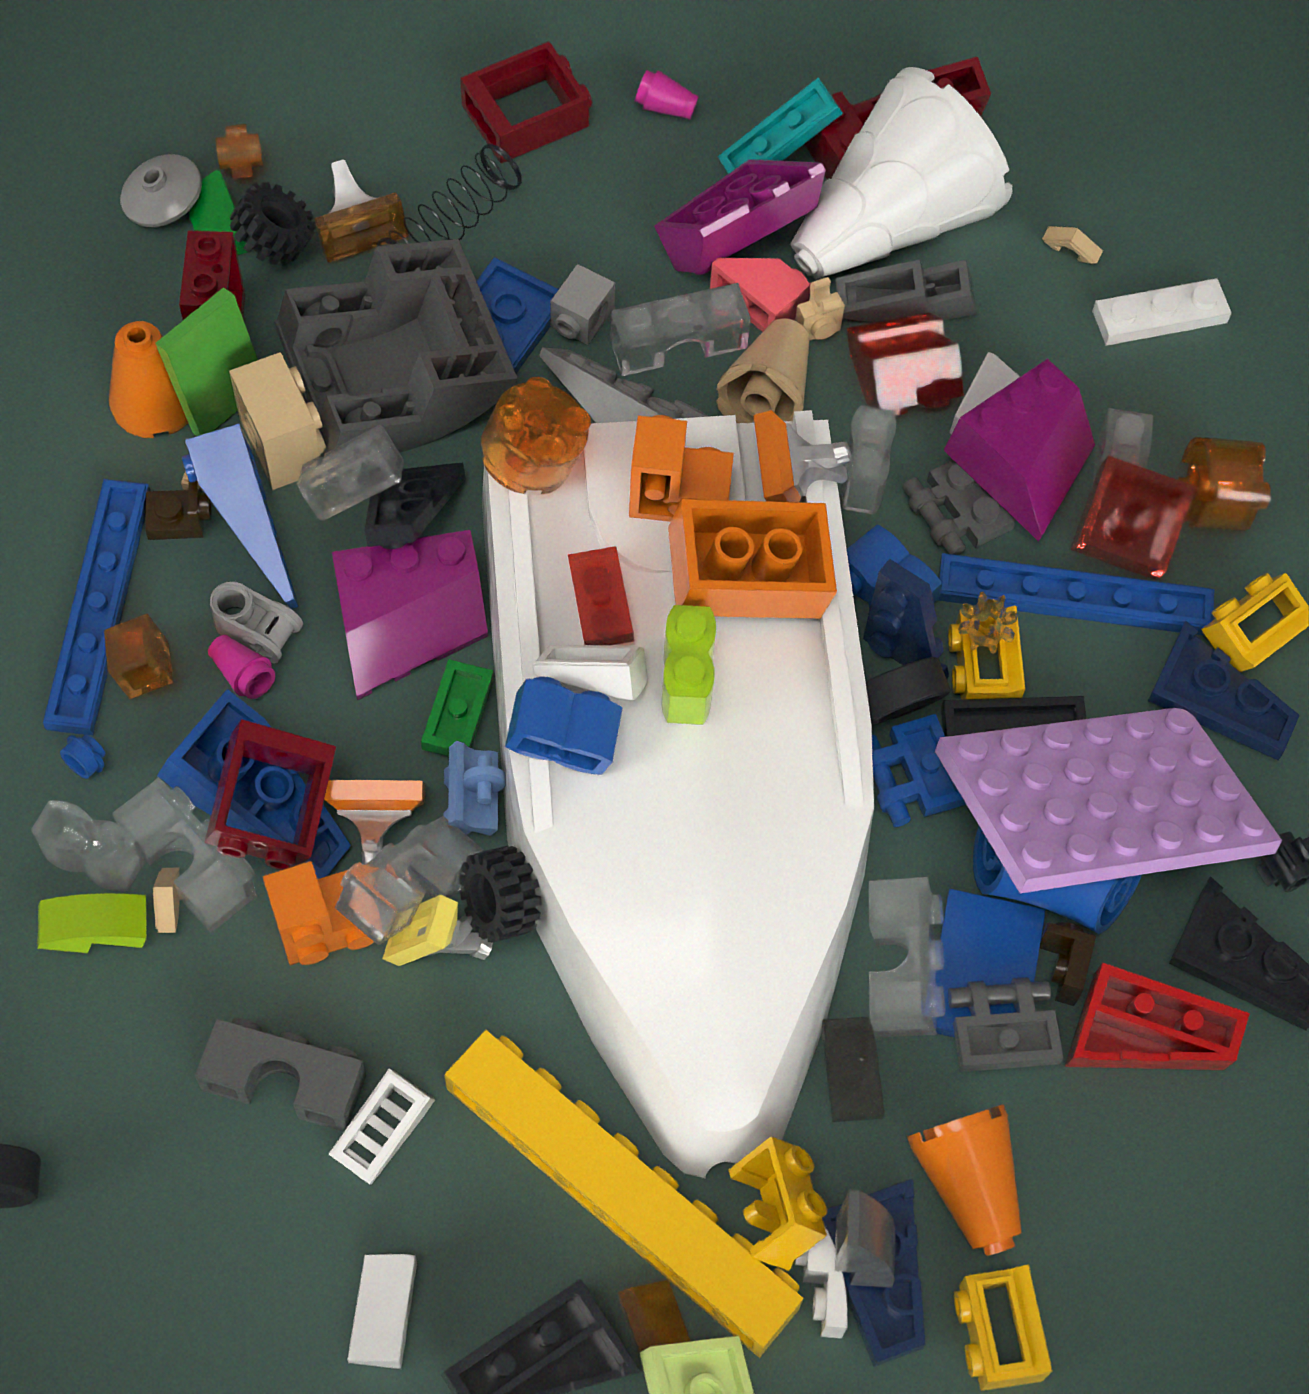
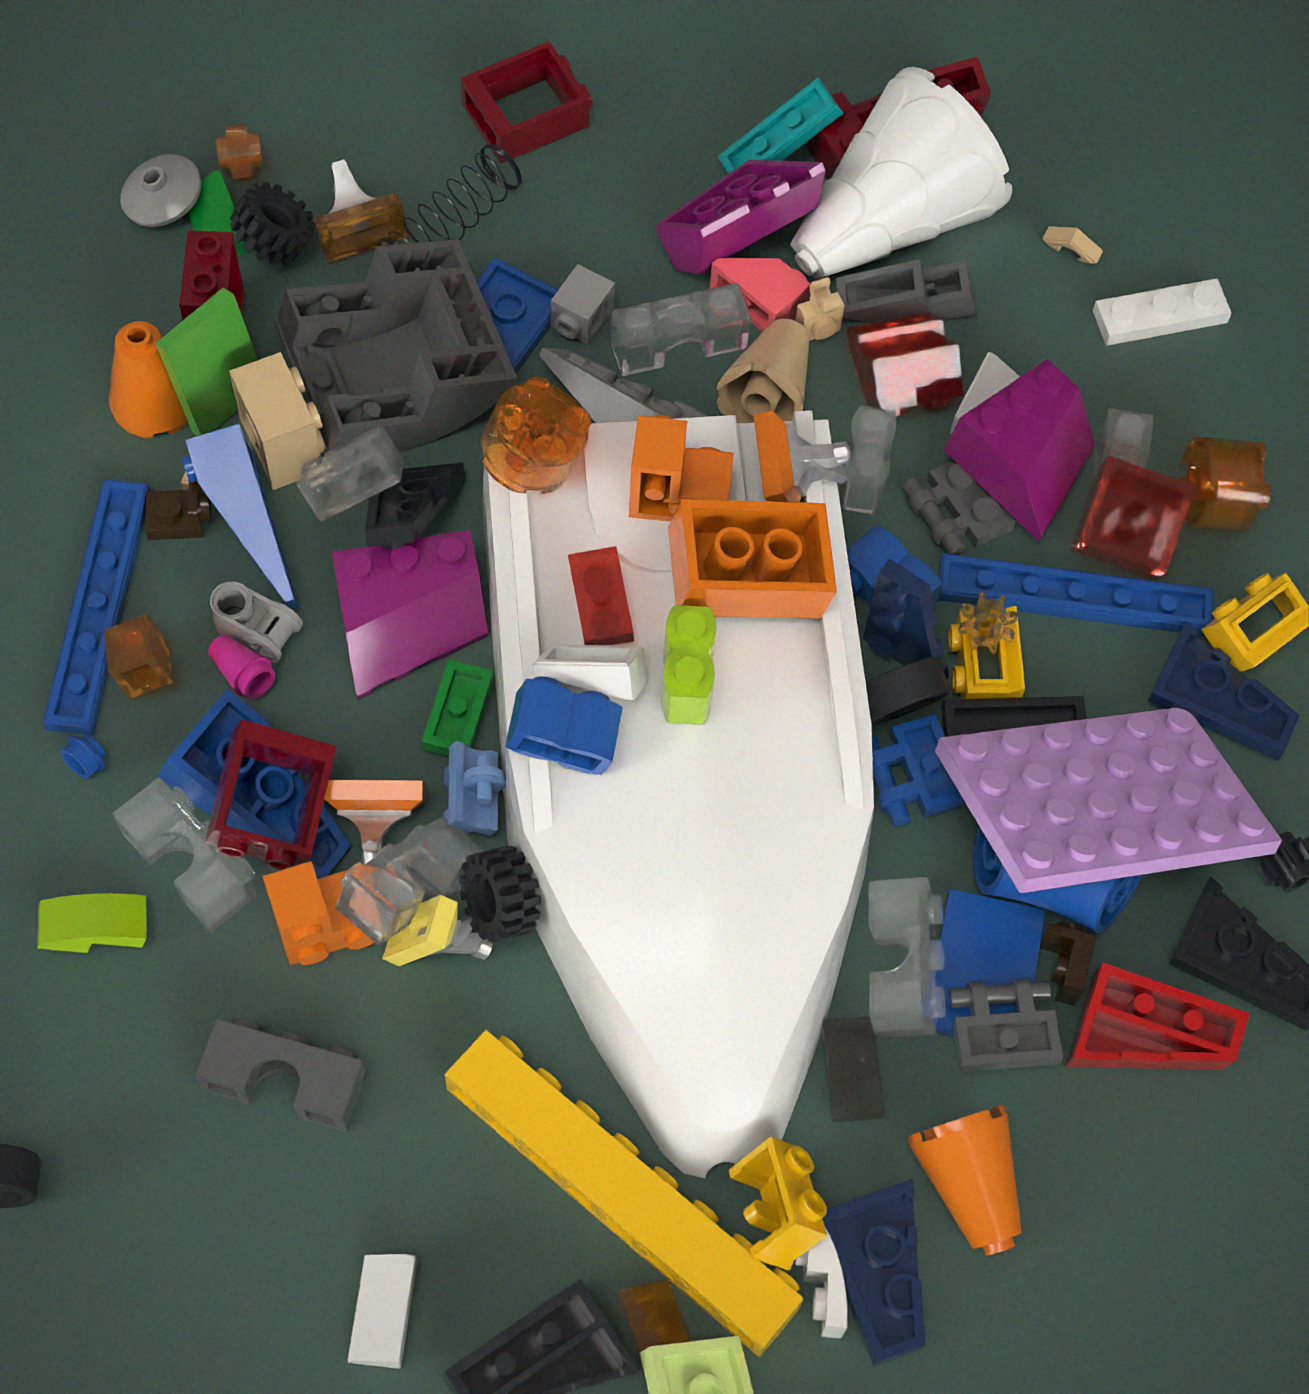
clear brick [31,800,145,892] -> none
tan tile [153,868,180,933] -> none
white slope [329,1069,435,1184] -> none
dark pink cone [635,70,699,120] -> none
dark grey slope [835,1190,895,1288] -> none
yellow window [954,1265,1052,1391] -> none

